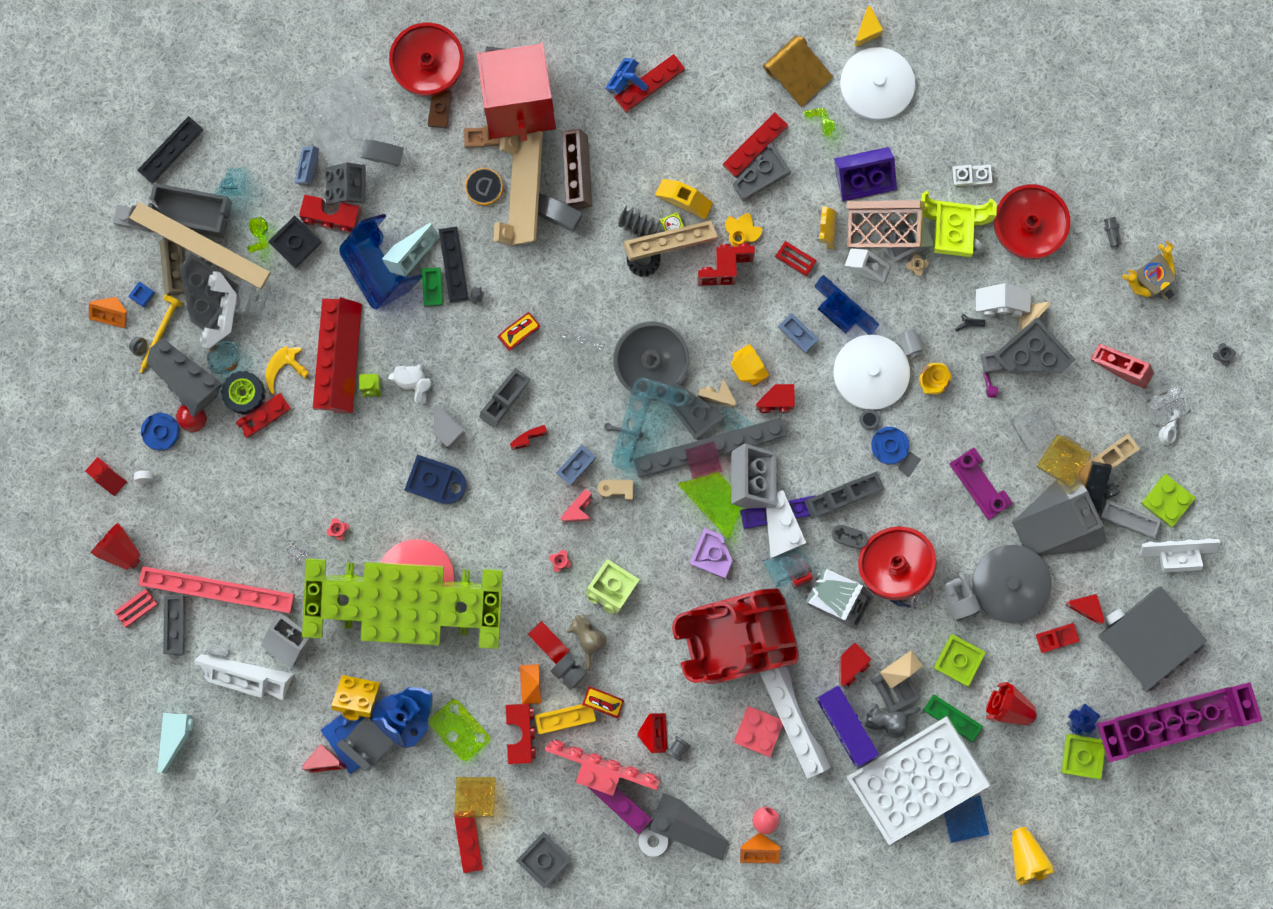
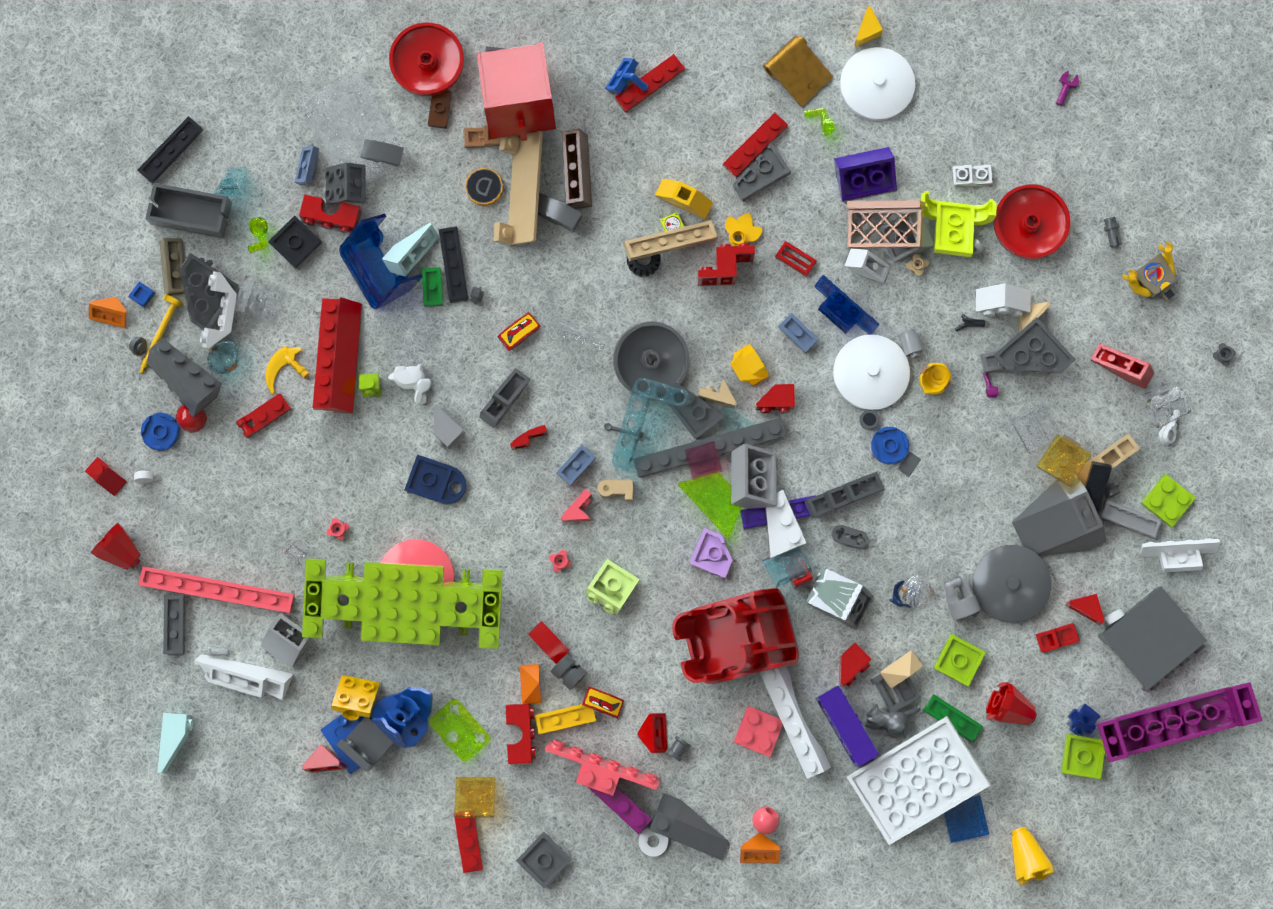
light grey slope [113,205,151,232] -> none
coral tile [114,589,158,628] -> none
tan tile [130,202,271,290] -> none
black wheel [221,371,265,415] -> none
dark tan animal [567,614,607,671] -> none
dark grey piece [618,205,661,237] -> none
yellow slope [819,207,837,249] -> none
red dish [858,526,937,600] -> none
magenta brick [949,447,1013,520] -> none
none -> magenta bar [1056,71,1079,106]

